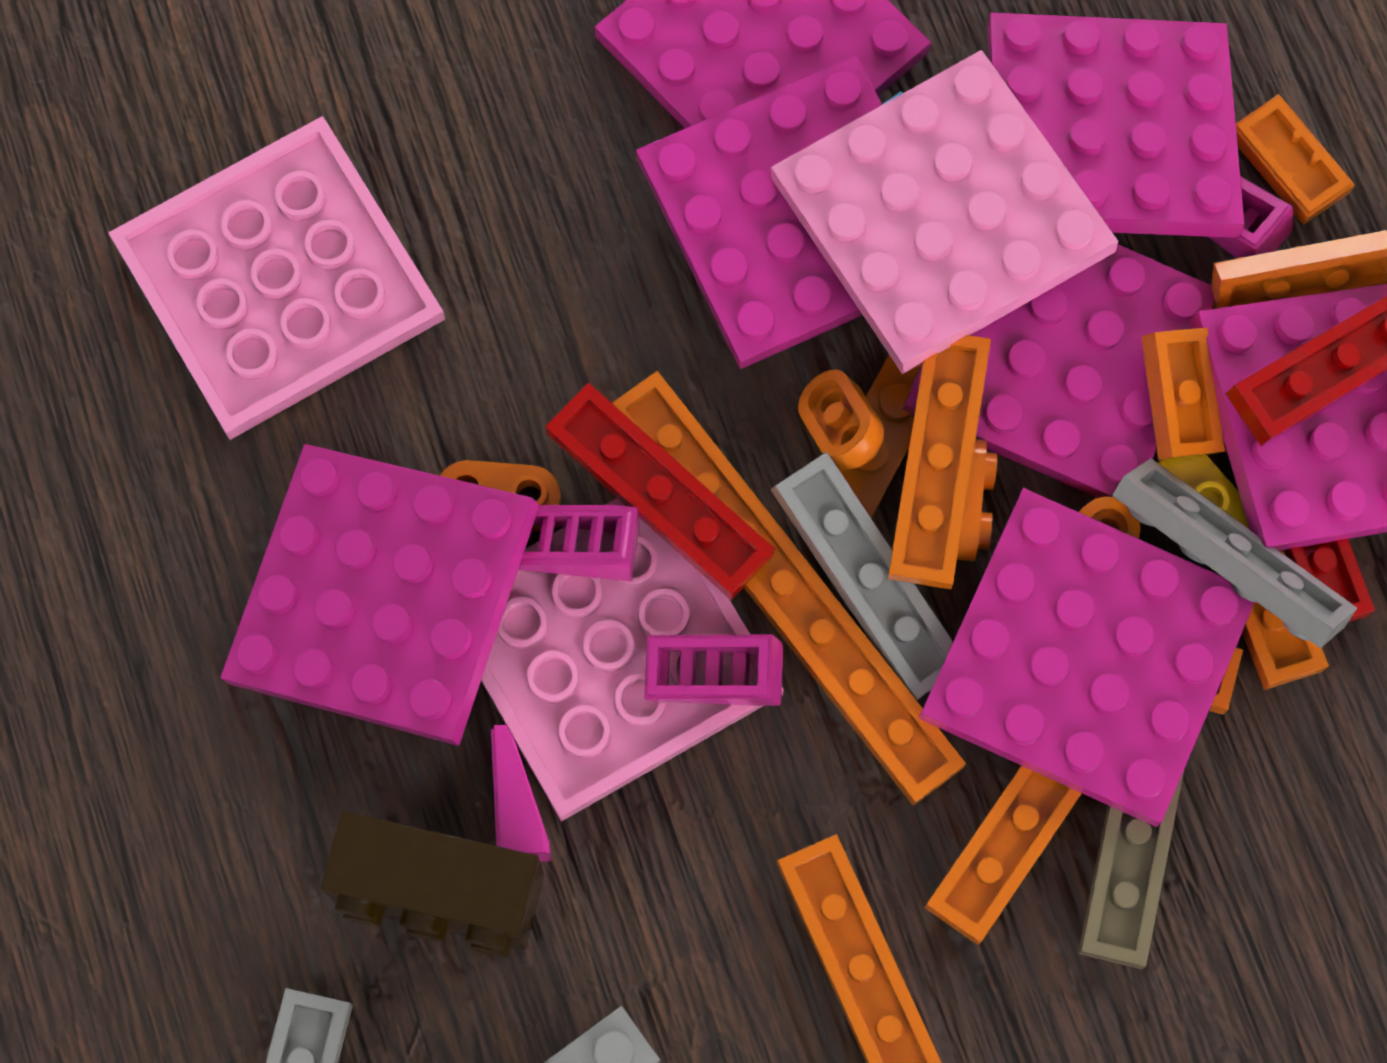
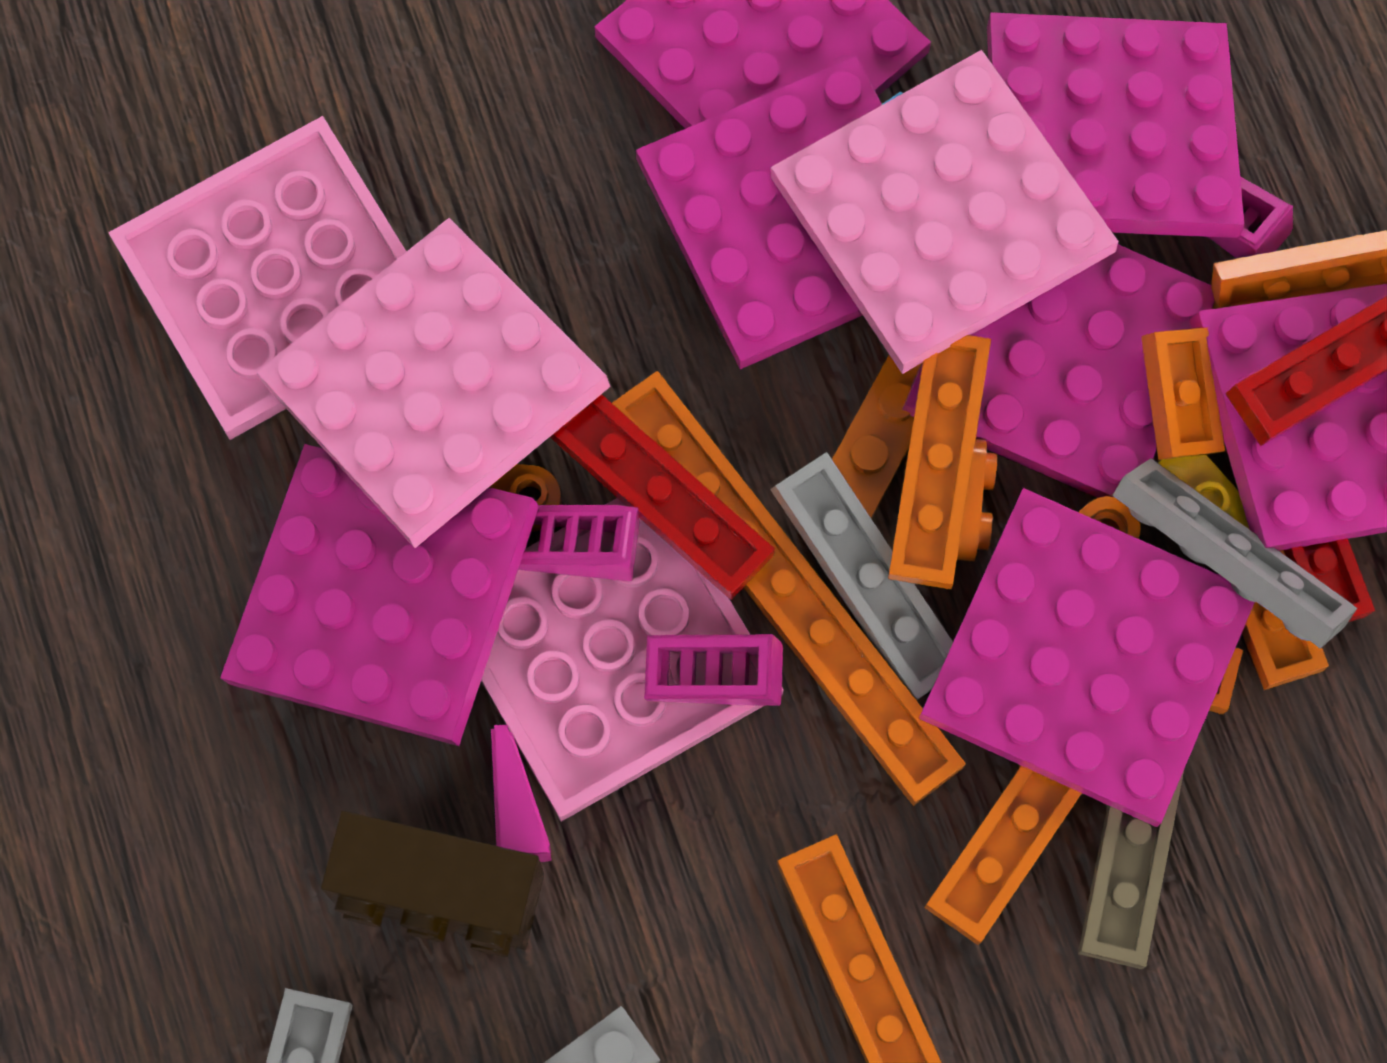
orange plate [798,369,884,470] -> none
orange plate [1236,94,1355,226] -> none
none -> bright pink plate [257,218,610,548]

